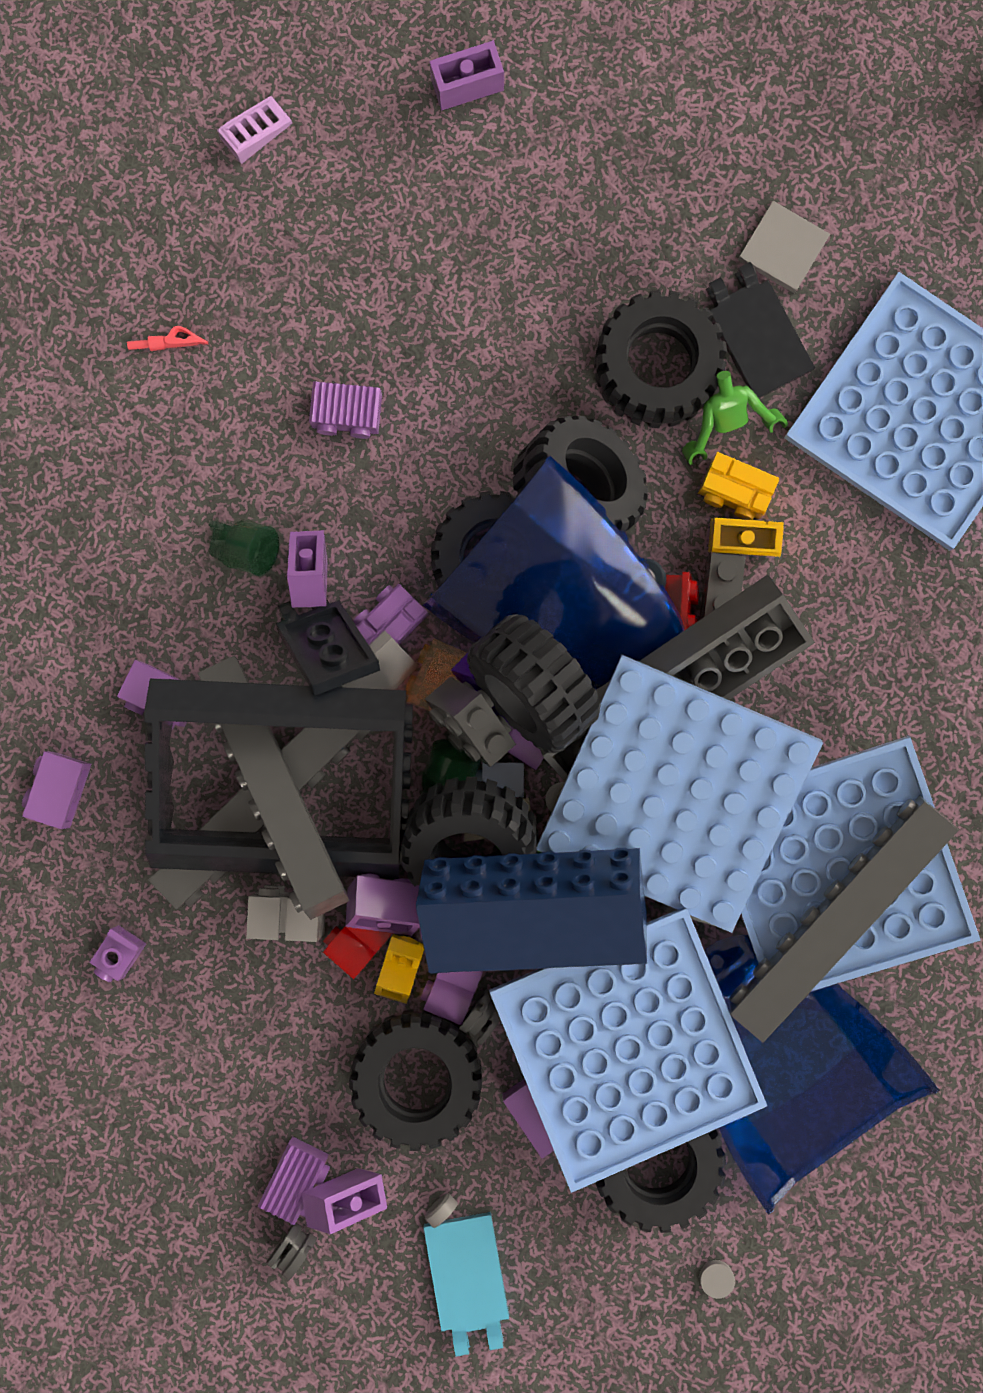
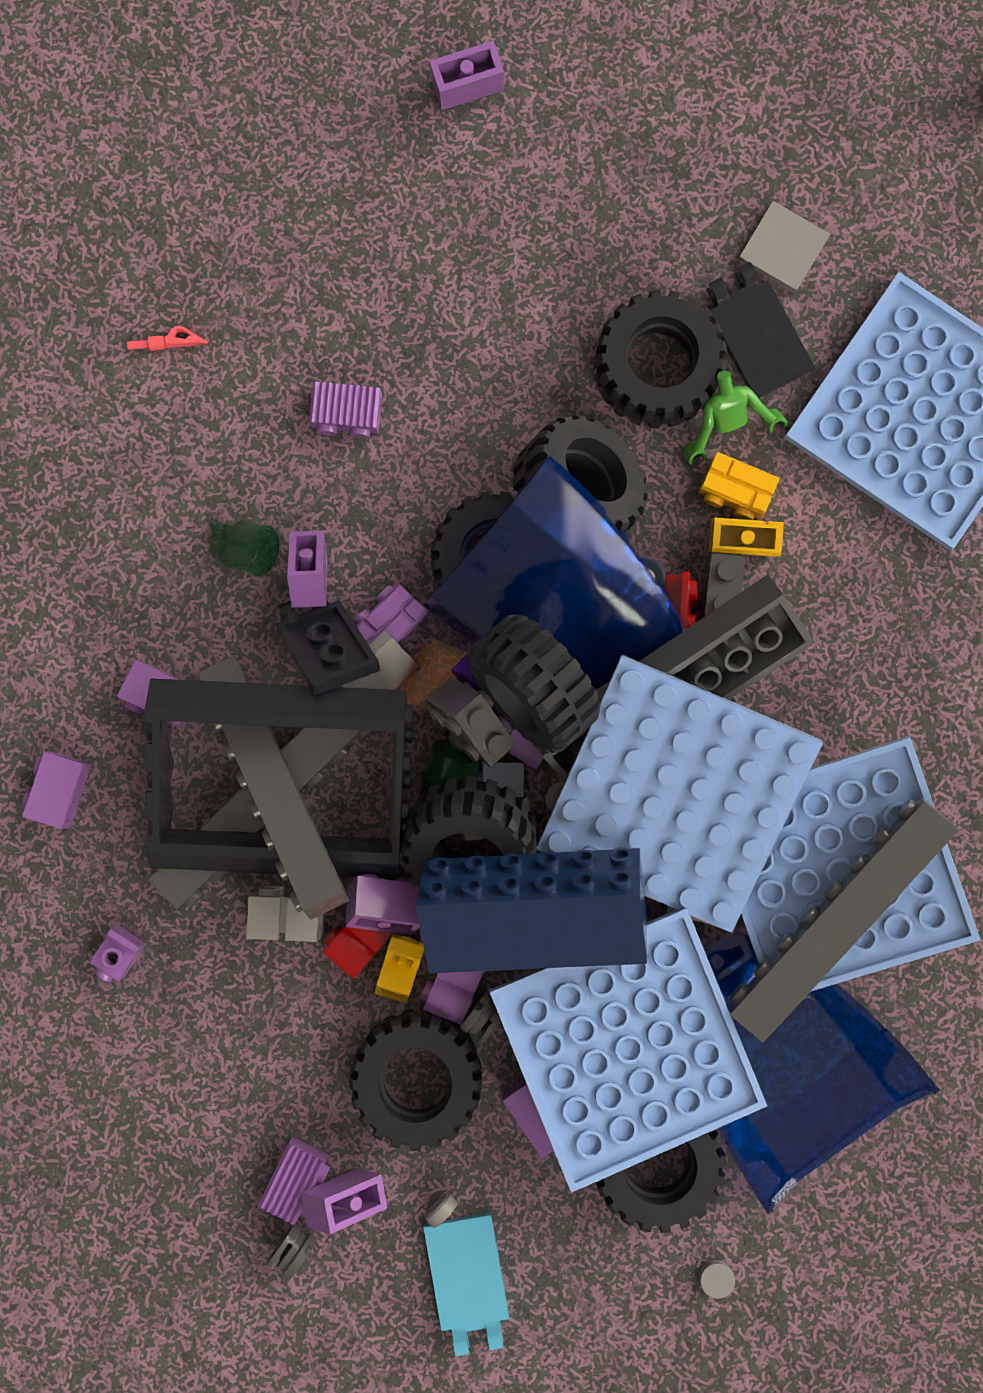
lavender slope [217,96,292,164] -> none

